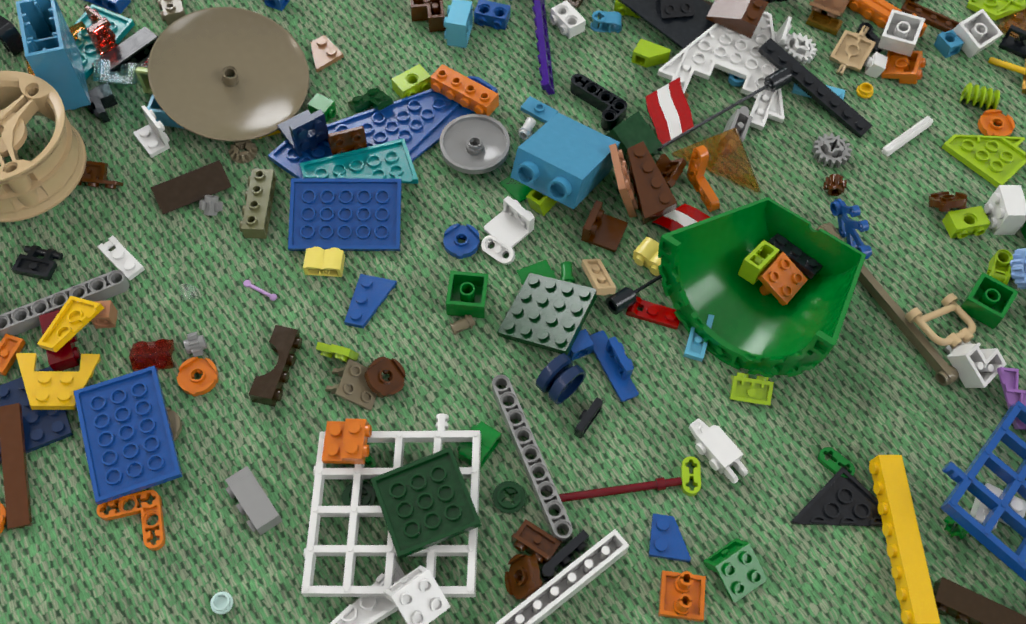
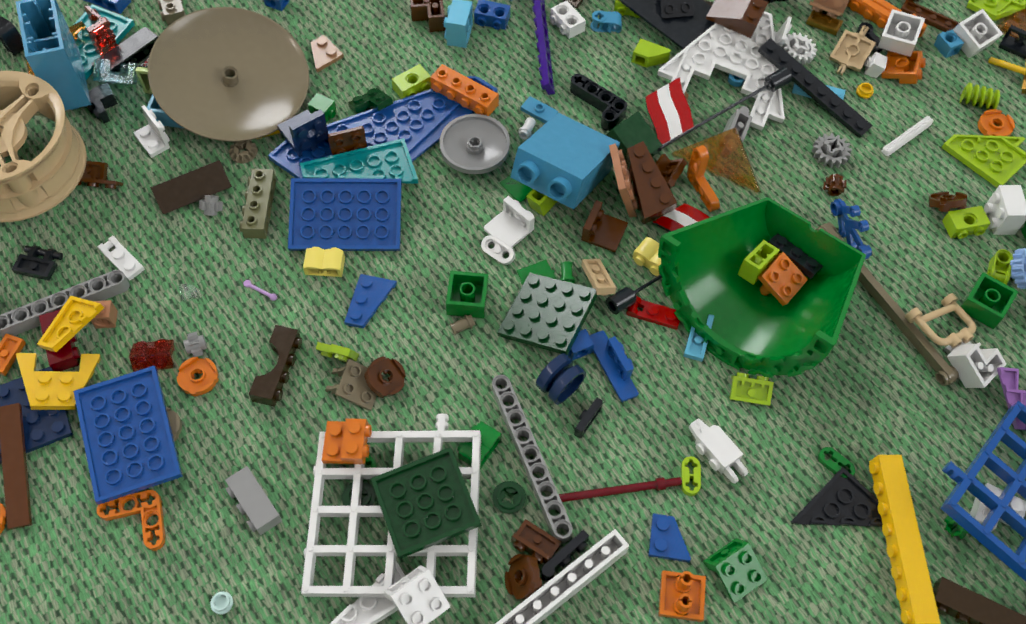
blue plate [443,224,480,259] -> none

